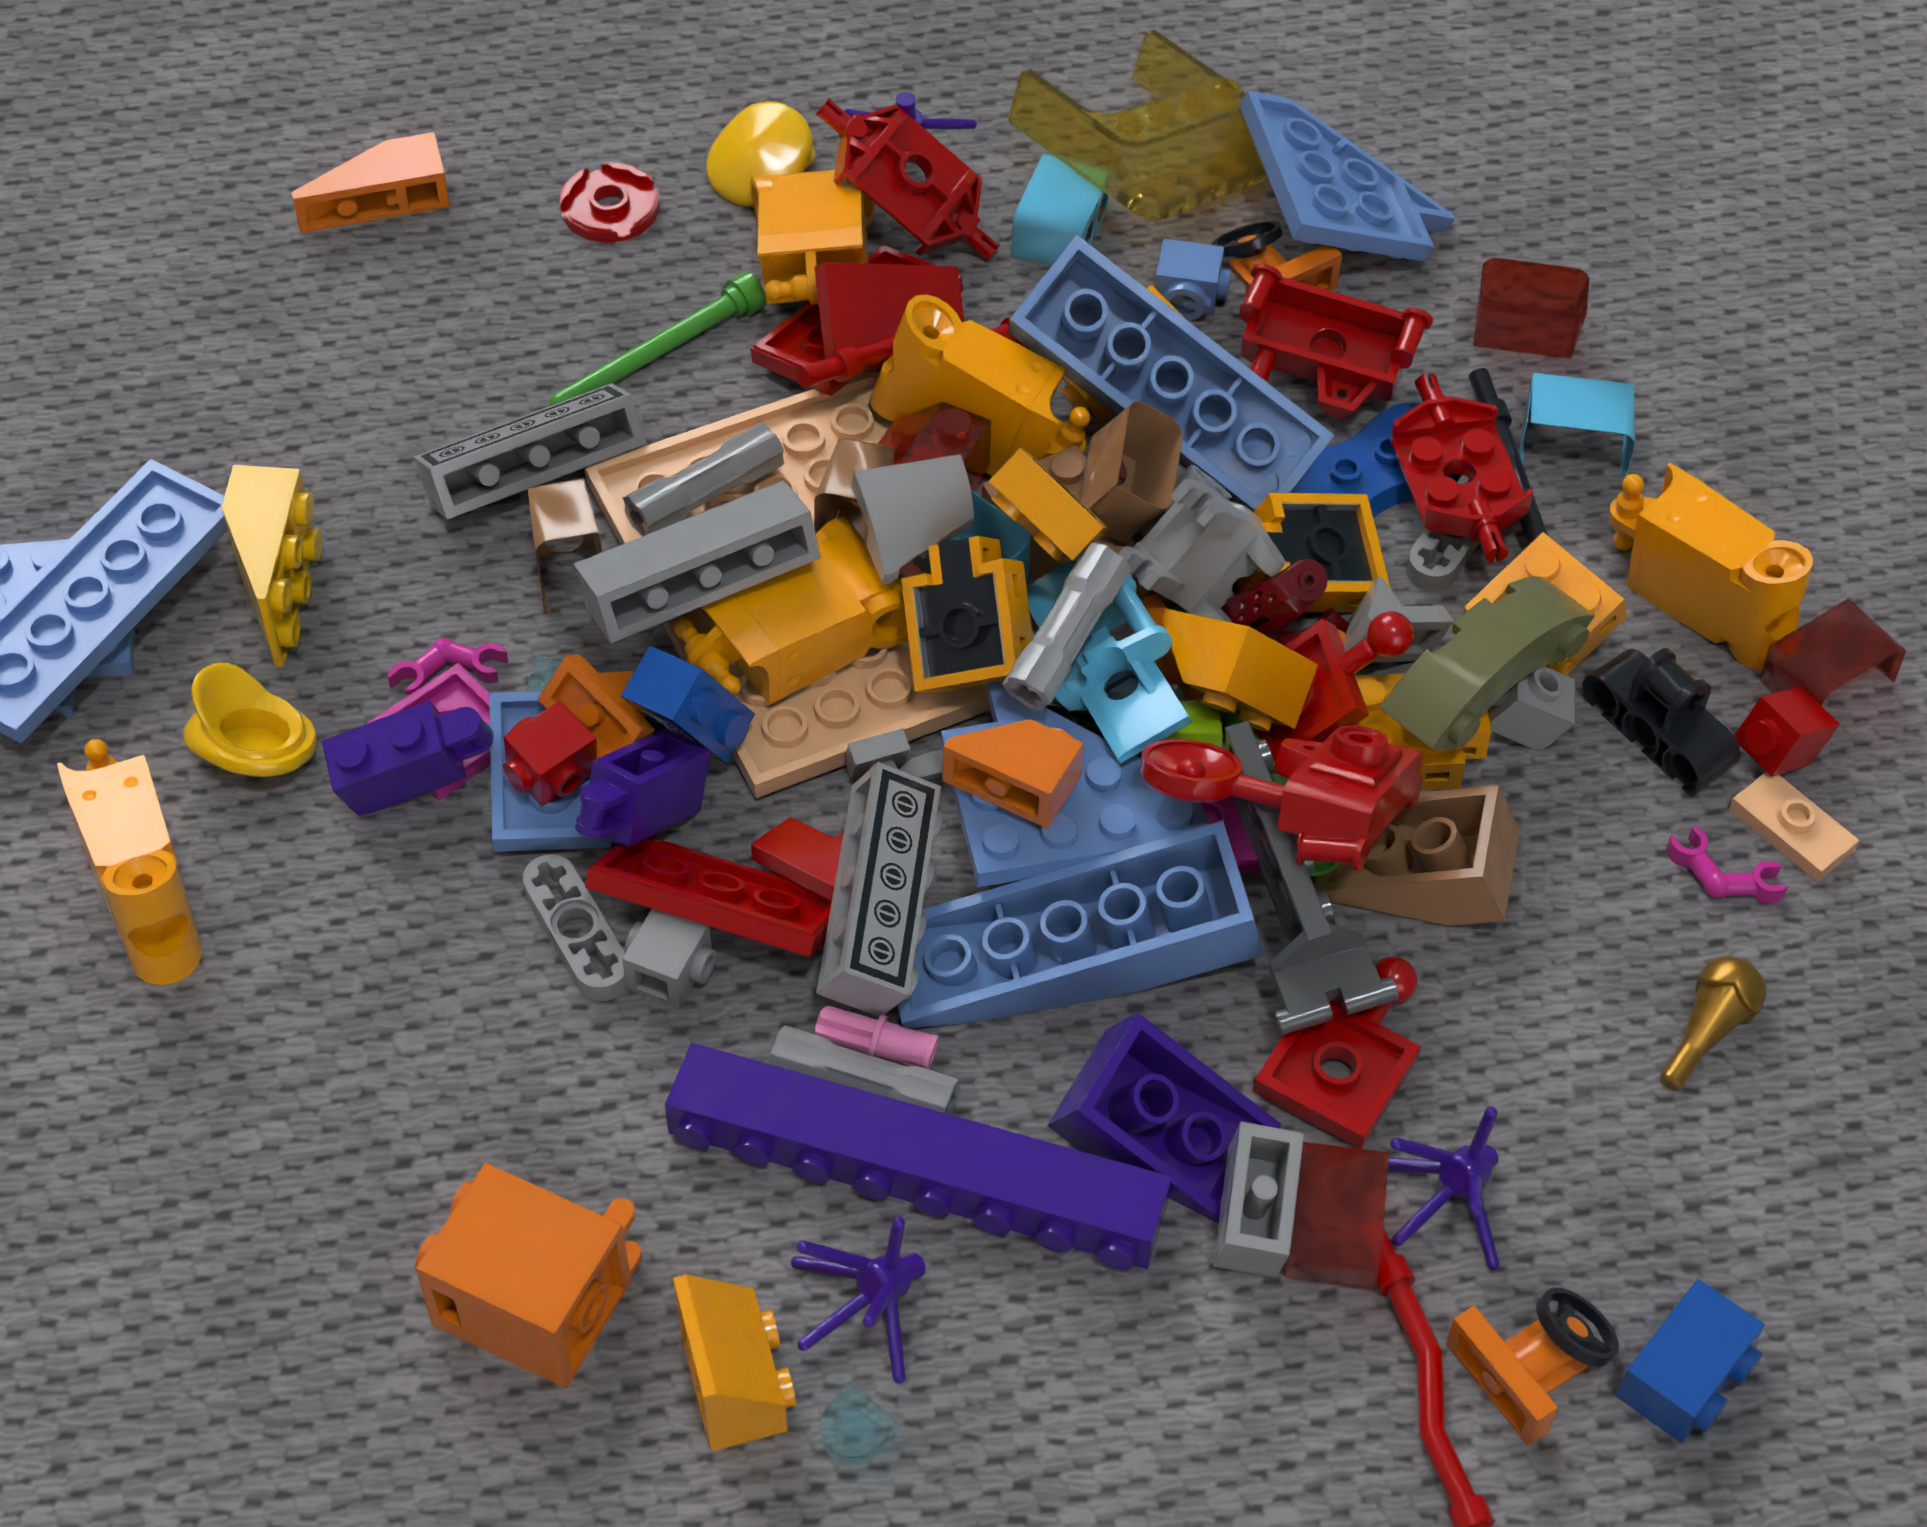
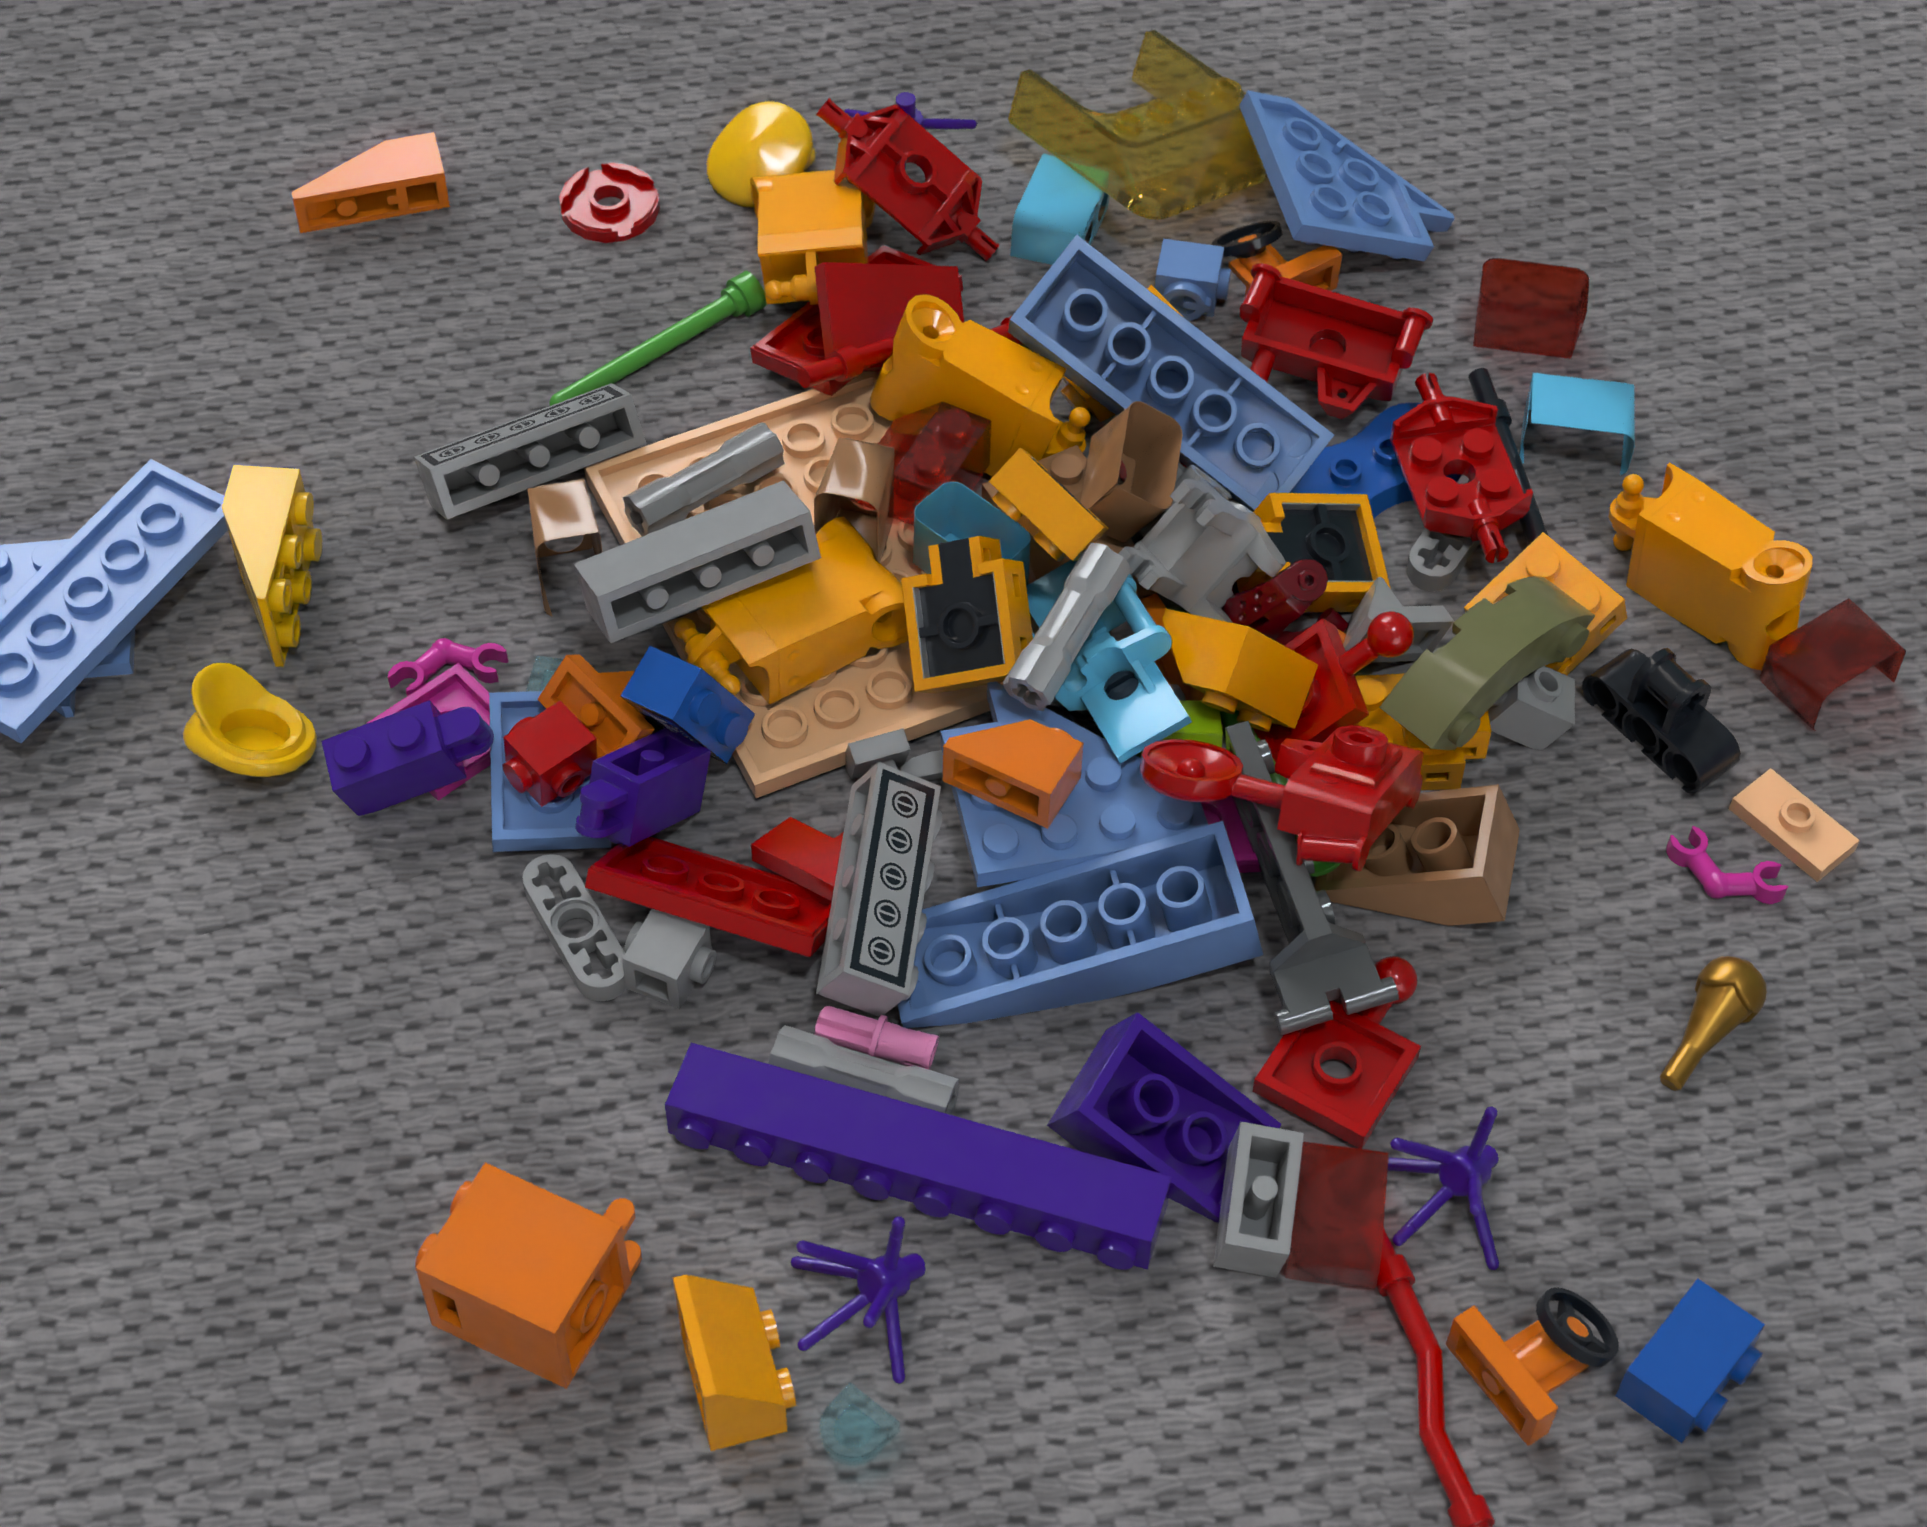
light orange piece [57,739,202,985] -> none
light grey slope [851,454,974,584] -> none
red brick [1734,686,1840,777] -> none

